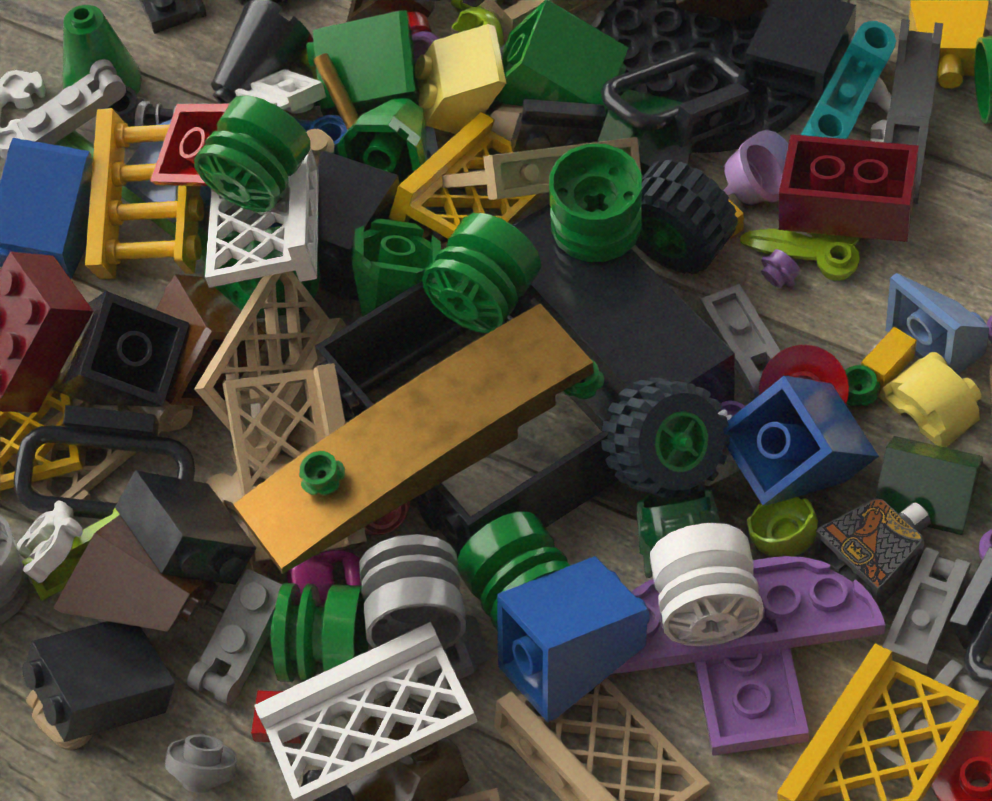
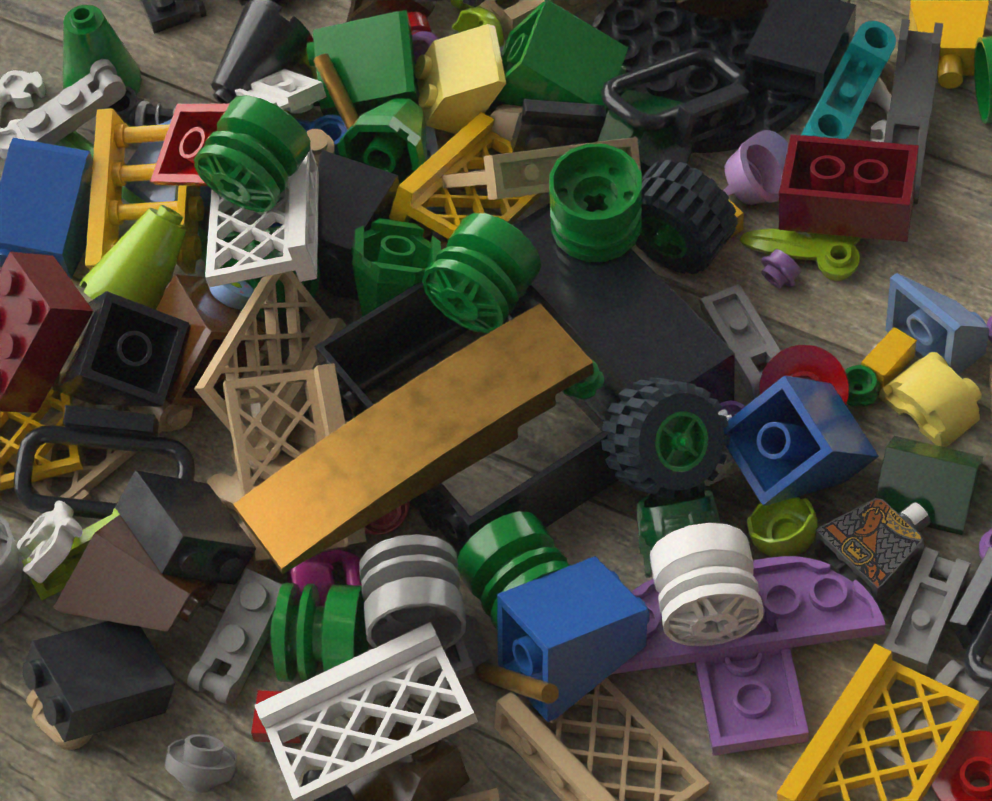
green plate [299,451,345,496] -> none
none -> lime cone [80,205,187,310]
none -> light blue tile [209,281,254,309]
none -> pearl gold bar [477,663,559,704]

